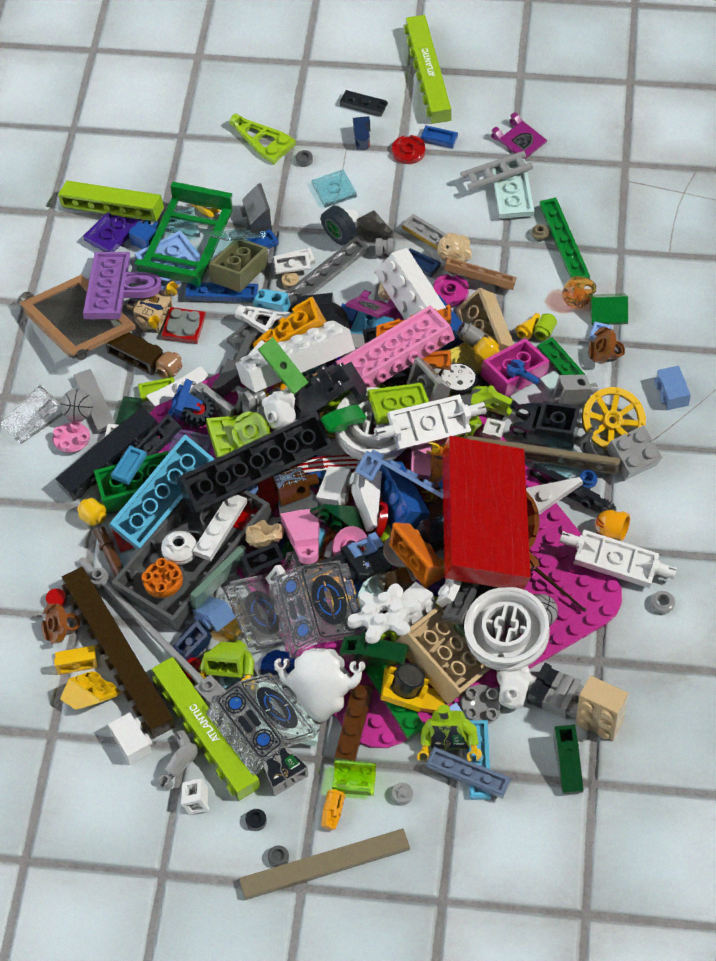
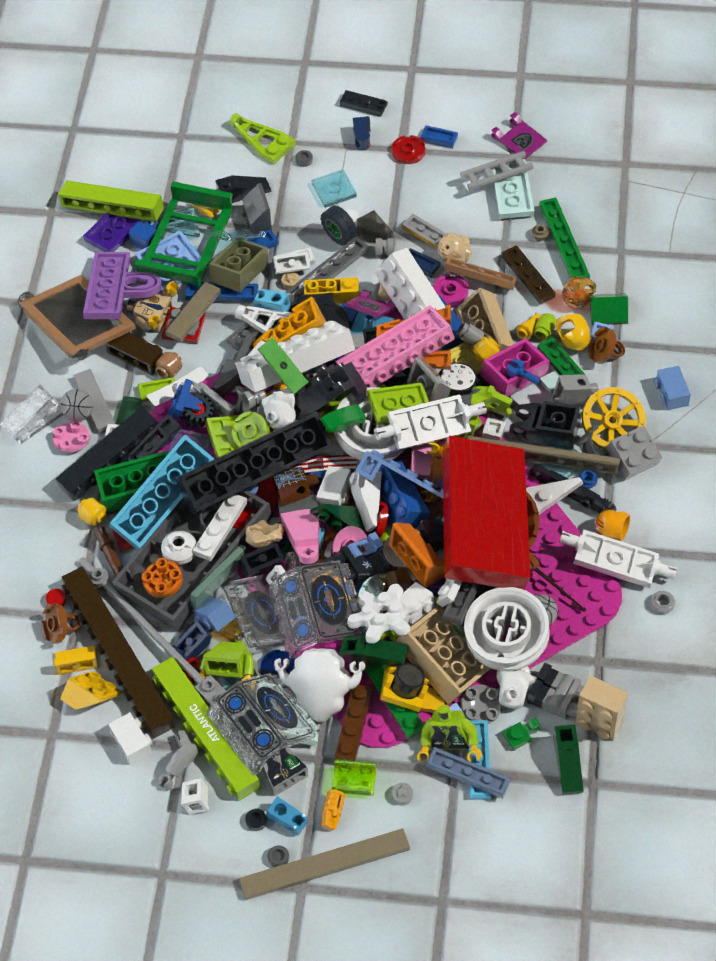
dark azure tile [111,446,147,485] -> none
lime brick [403,15,452,124] -> none
none -> dark tan tile [165,282,221,342]
none -> black slope [215,175,271,203]
none -> dark azure leg [266,796,309,835]
none -> yellow slope [304,277,360,305]
none -> dark brown plate [501,245,556,304]
none -> green plate [502,718,540,751]
none -> yellow piece [555,314,591,351]

